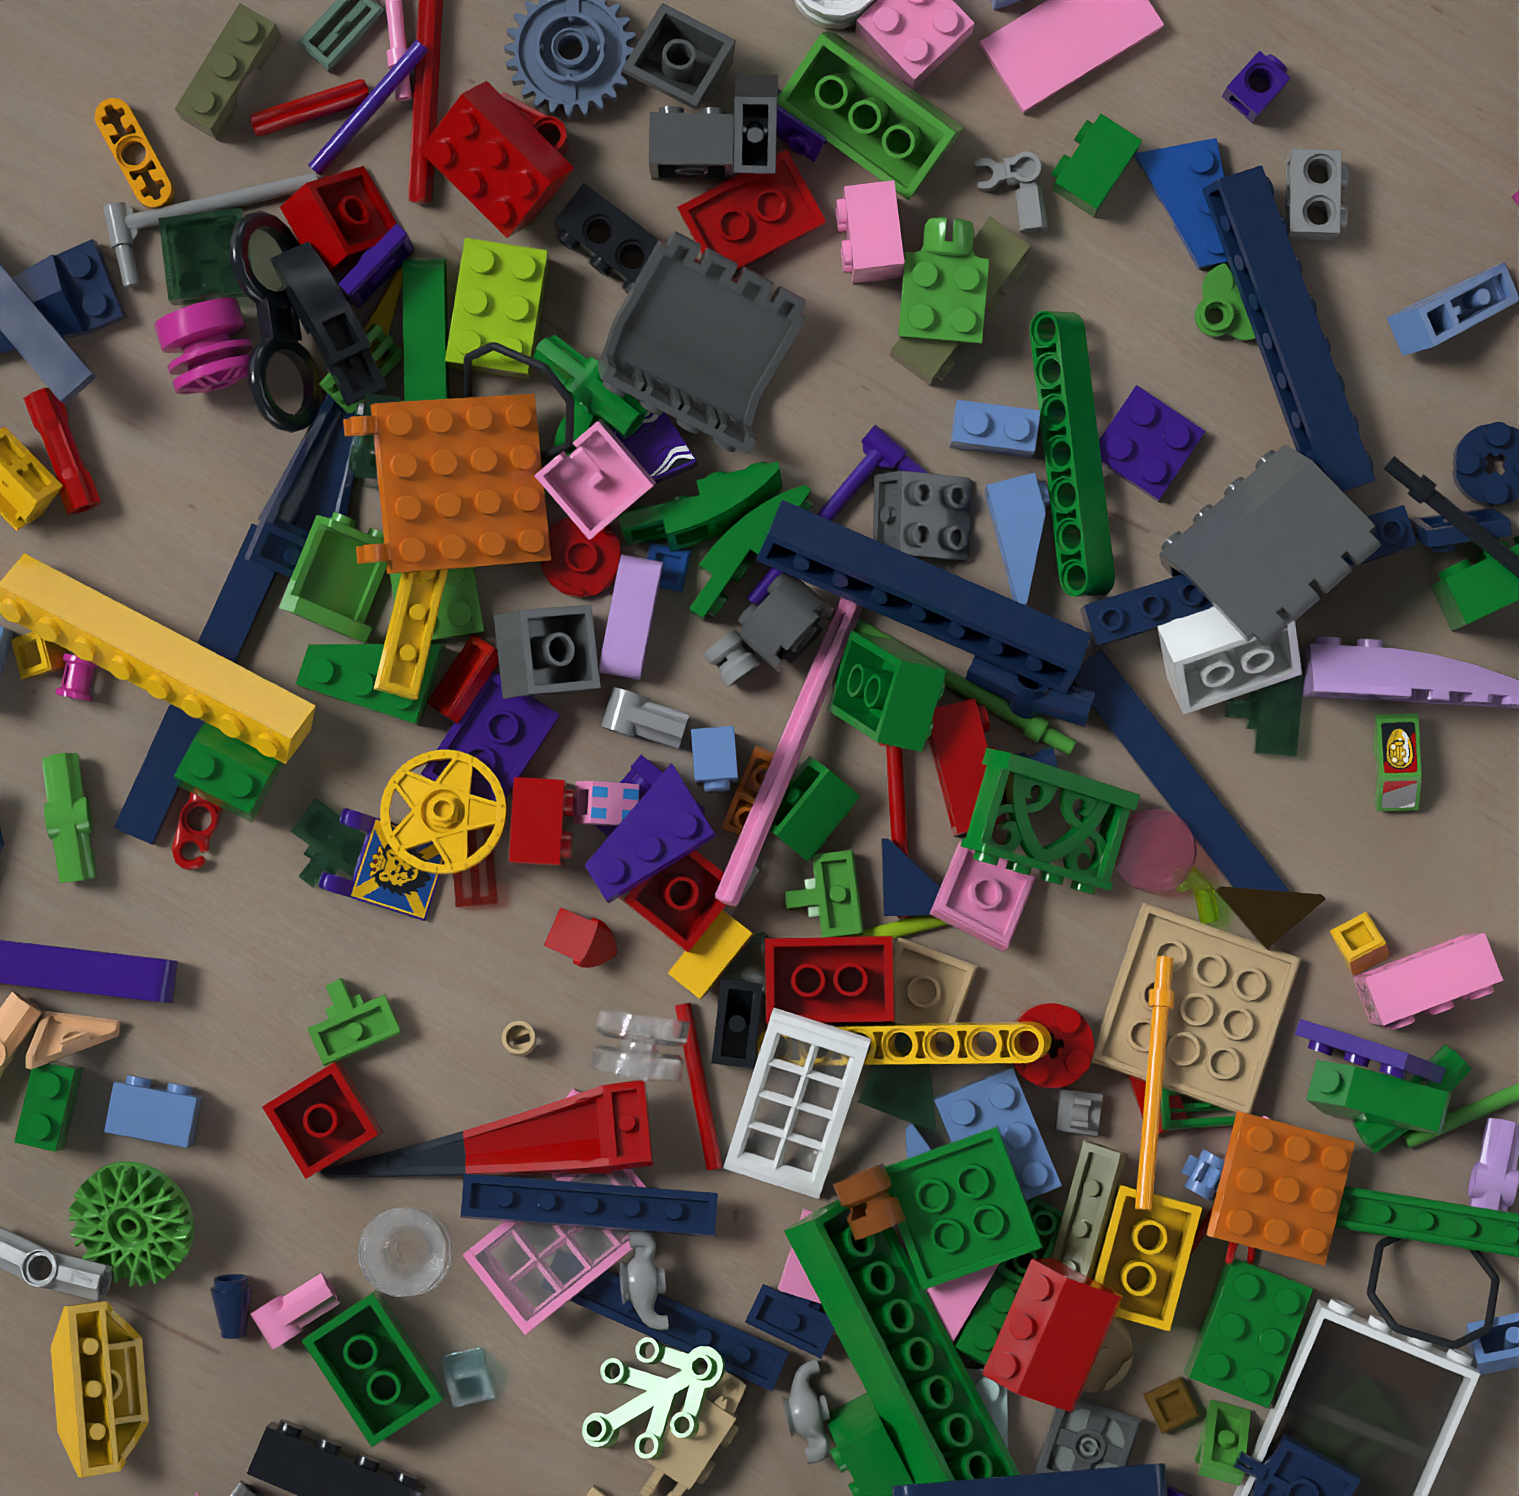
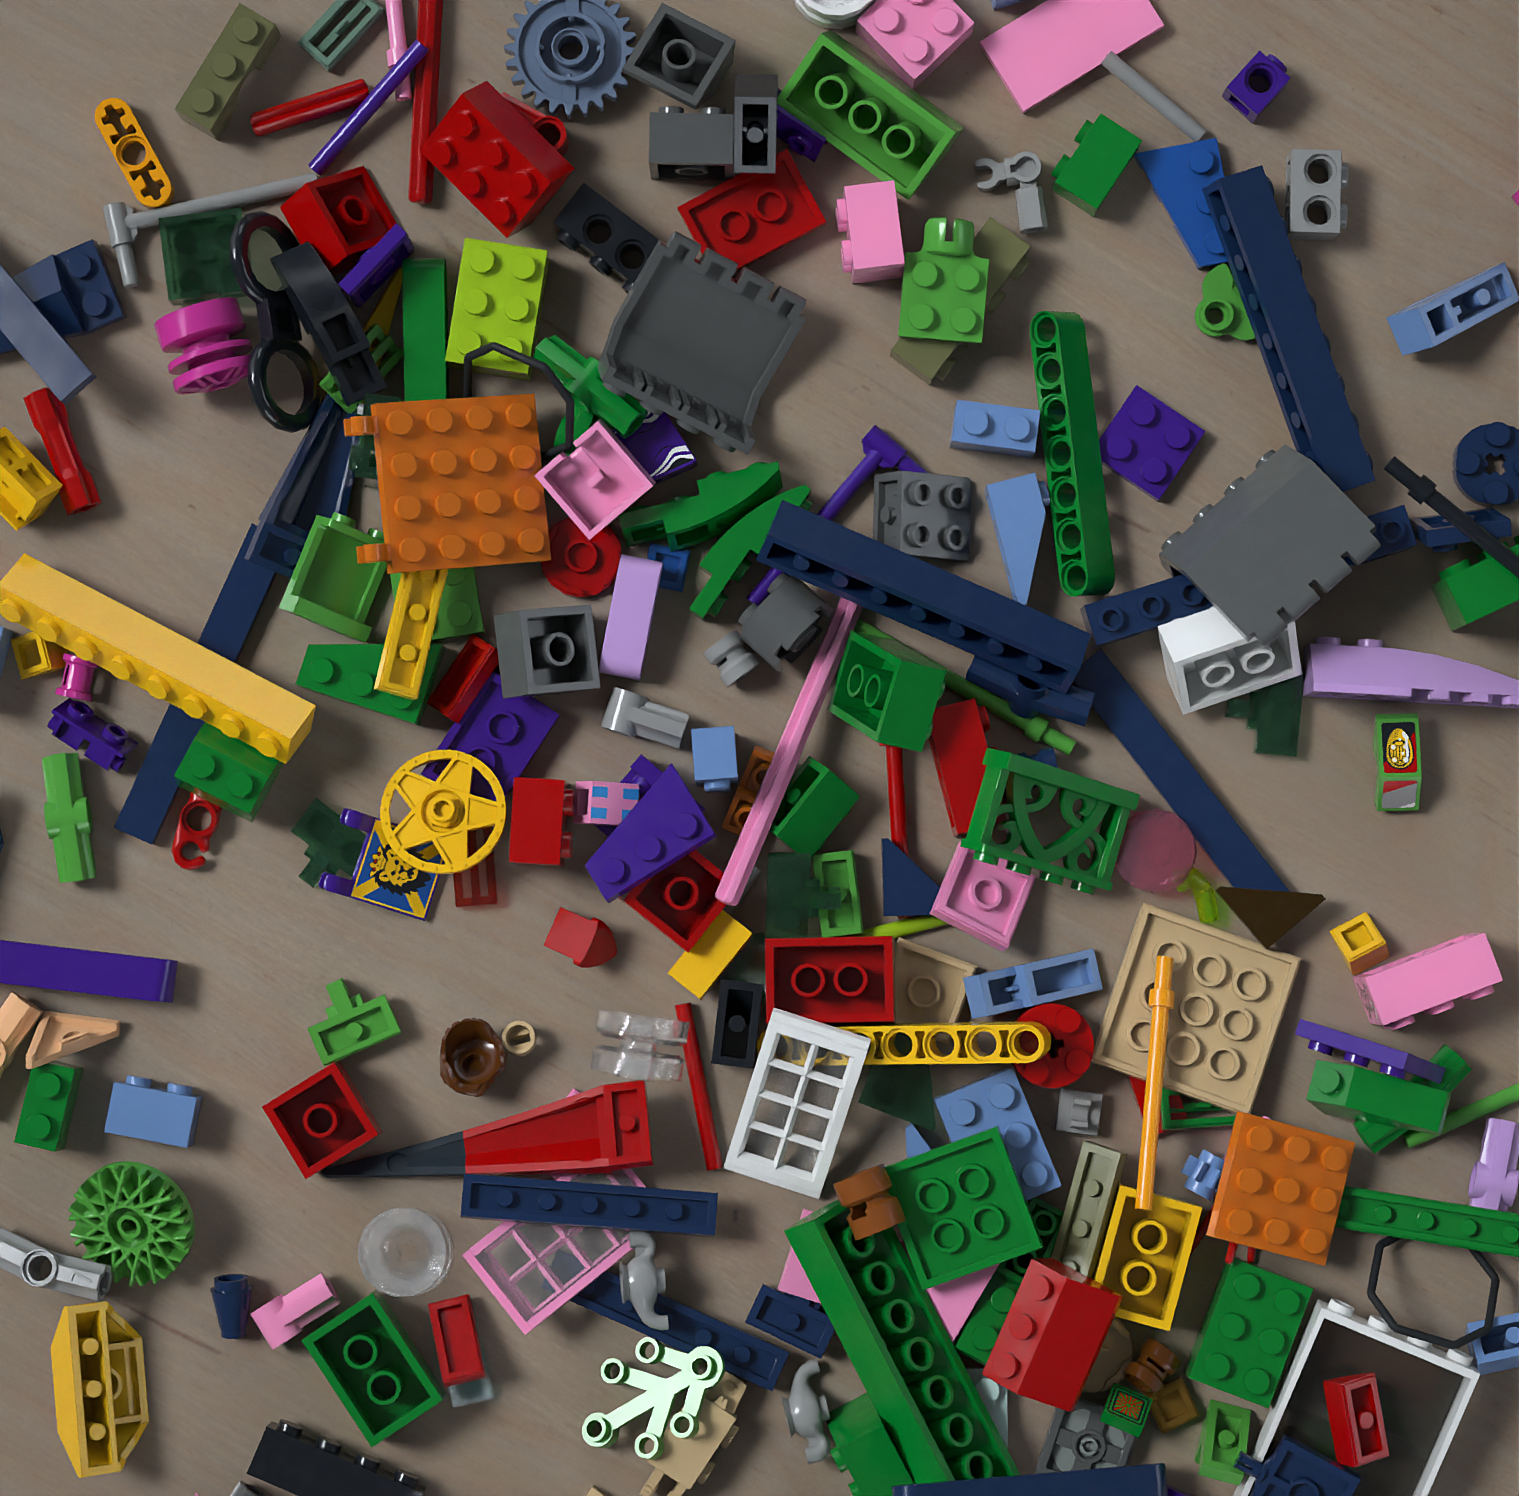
none -> dark purple hinge [47,698,138,772]
none -> red tile [428,1294,487,1388]
none -> reddish brown hair [440,1018,508,1097]
none -> clear green hinge [765,852,842,938]
none -> medium blue slope [963,948,1103,1019]
none -> green tile [1099,1383,1153,1438]
none -> light grey bar [1100,51,1206,142]
none -> reddish brown wheel [1122,1338,1181,1398]
none -> red slope [1323,1372,1390,1467]

